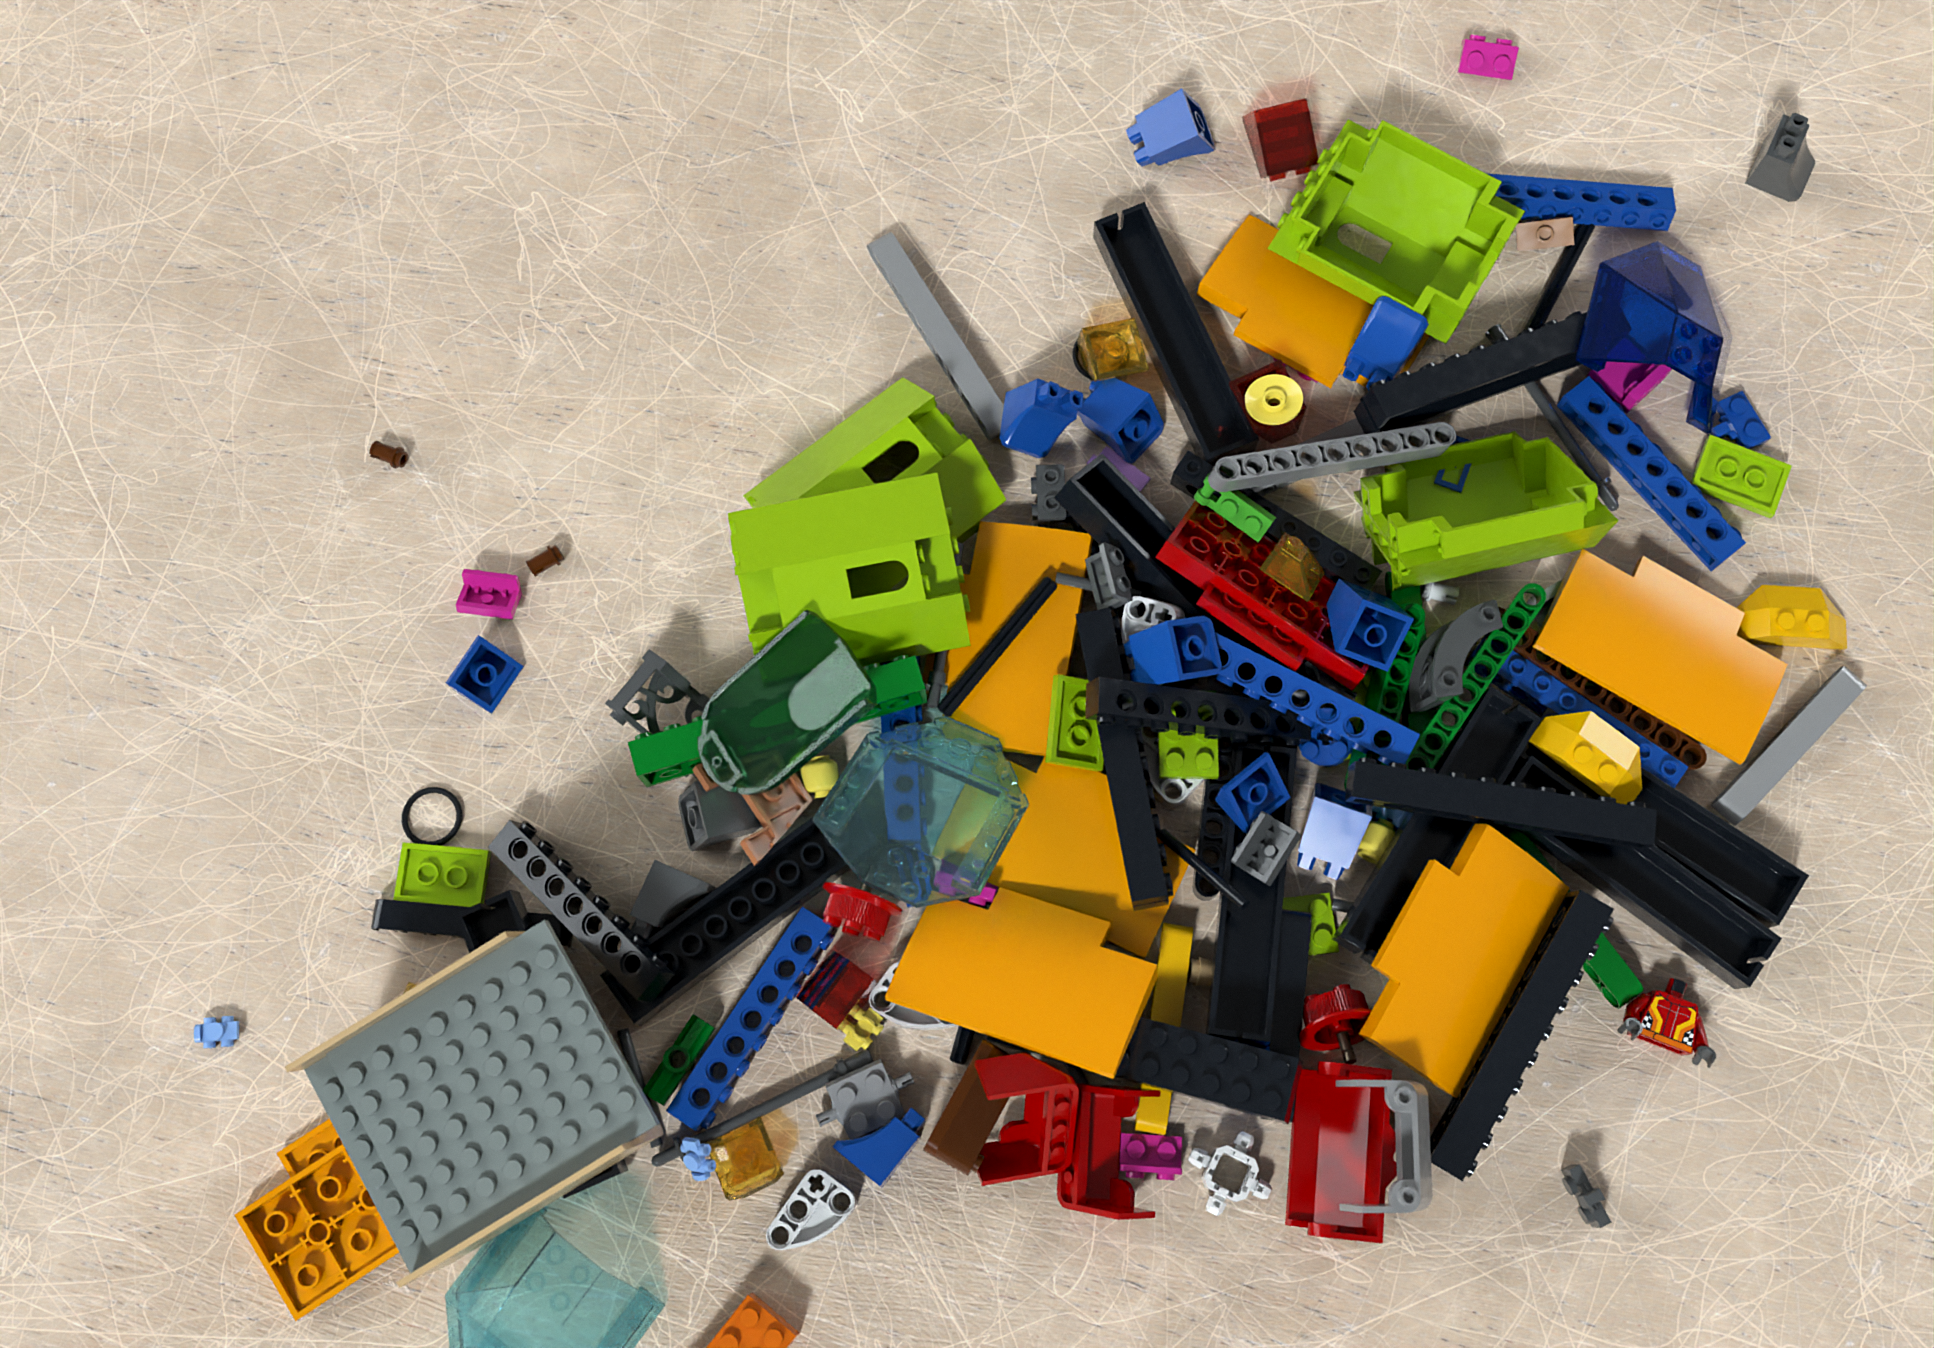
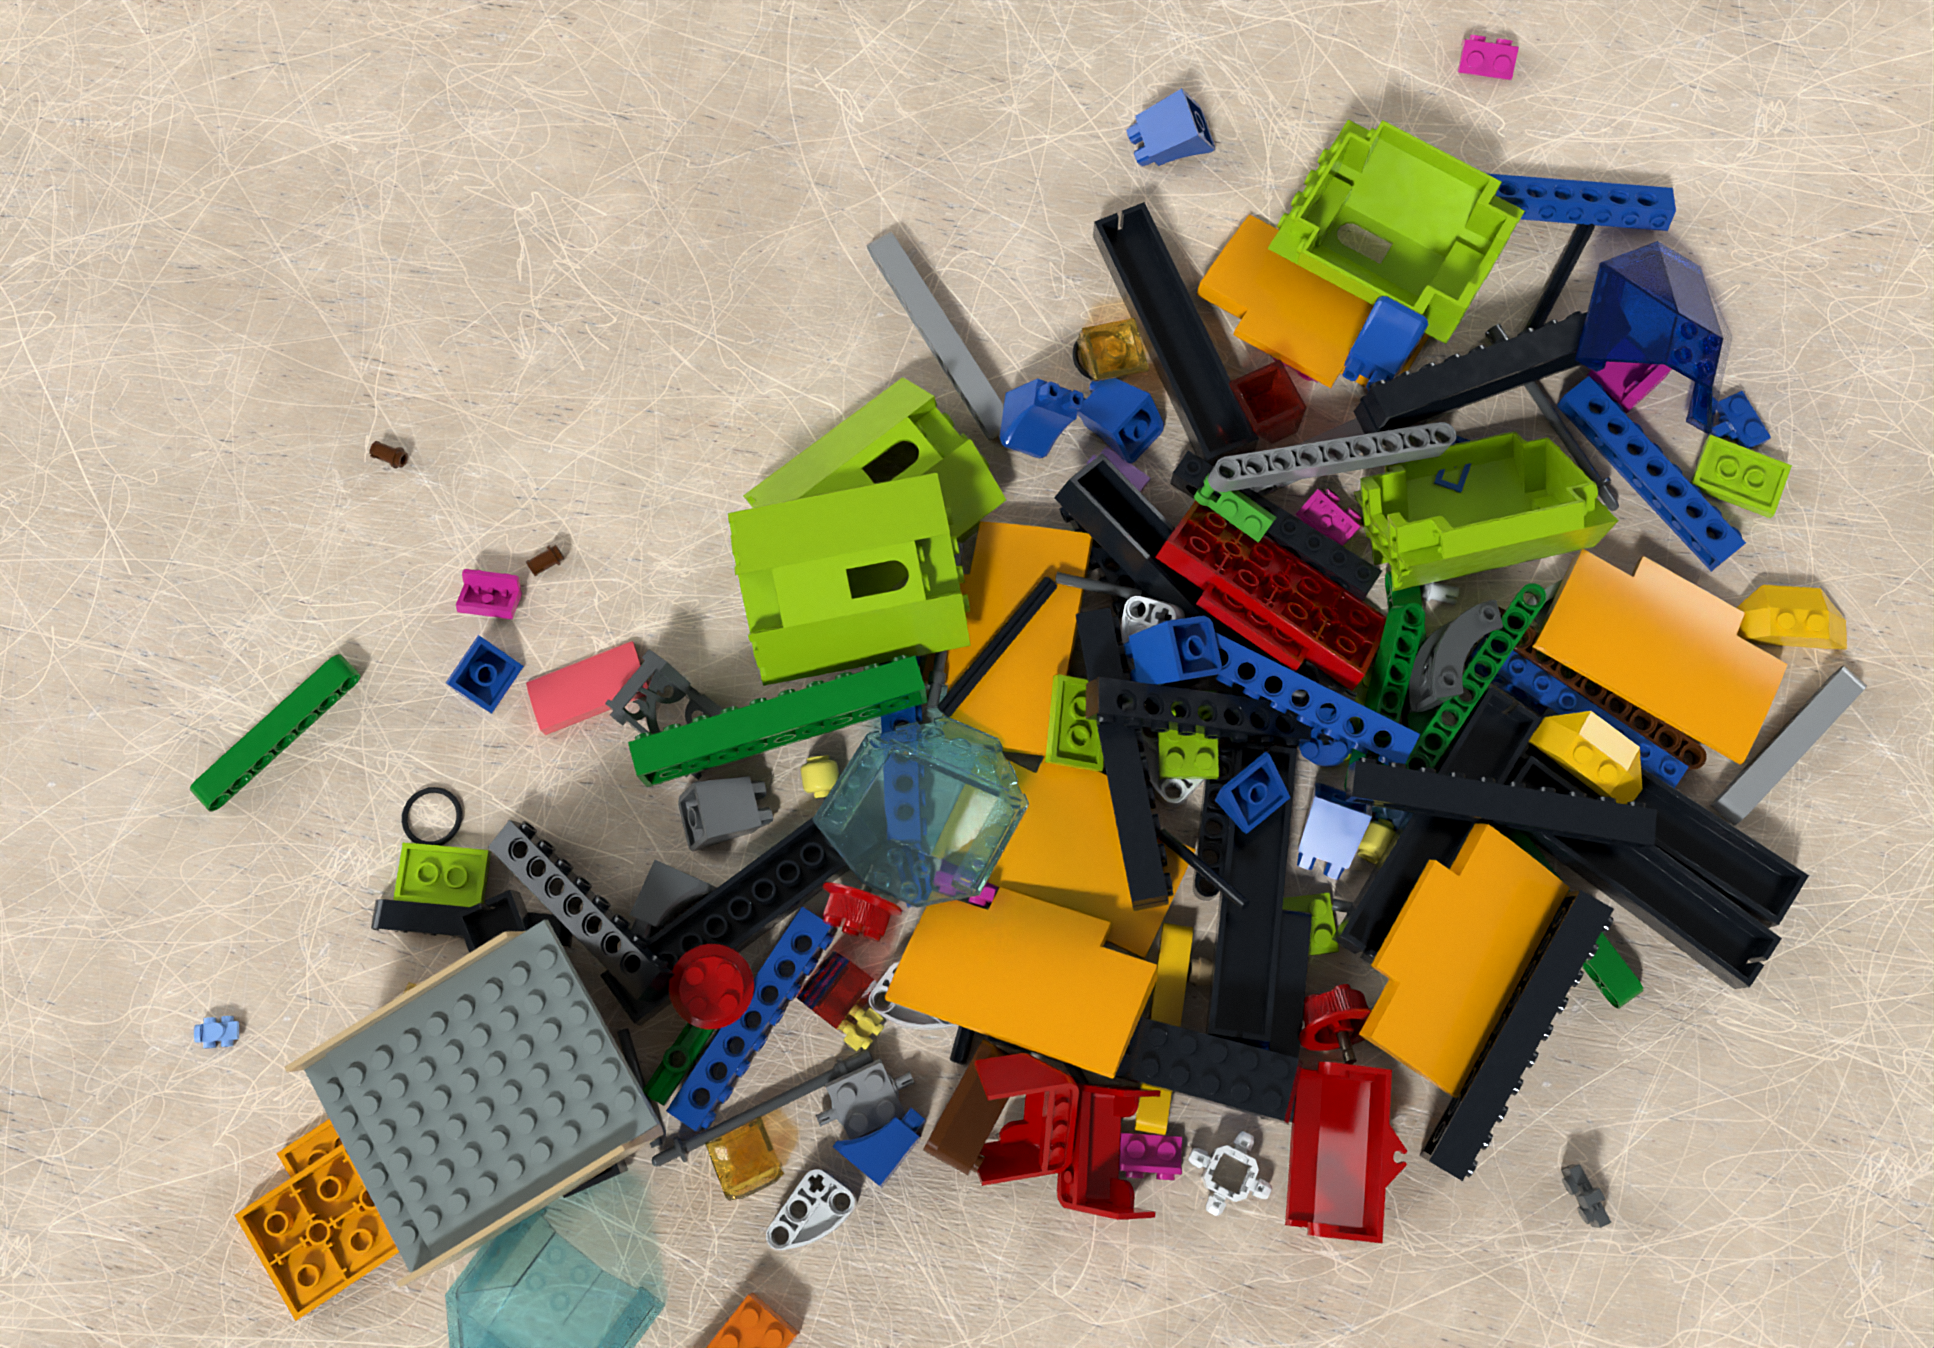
light blue piece [680,1137,716,1181] -> none
nougat wing [692,752,813,866] -> none
clear green windscreen [697,610,877,795] -> none
dark grey bracket [1031,464,1066,528] -> none
dark grey bracket [1085,542,1133,611] -> none
dark grey bracket [1231,811,1302,886] -> none
clear red slope [1242,98,1319,182] -> none
light yellow dish [1245,374,1303,425] -> none
clear yellow slope [1259,532,1325,602] -> none
blue slope [1326,578,1414,672] -> none
light grey windscreen [1336,1080,1432,1213] -> none
medium nougat plate [1516,216,1574,251] -> none
torso [1618,978,1716,1068] -> none
dark grey hips [1745,113,1816,202] -> none
none -> green beam [190,654,361,812]
none -> coral slope [526,641,649,735]
none -> red piece [669,944,754,1029]
none -> dark pink bracket [1295,488,1364,547]

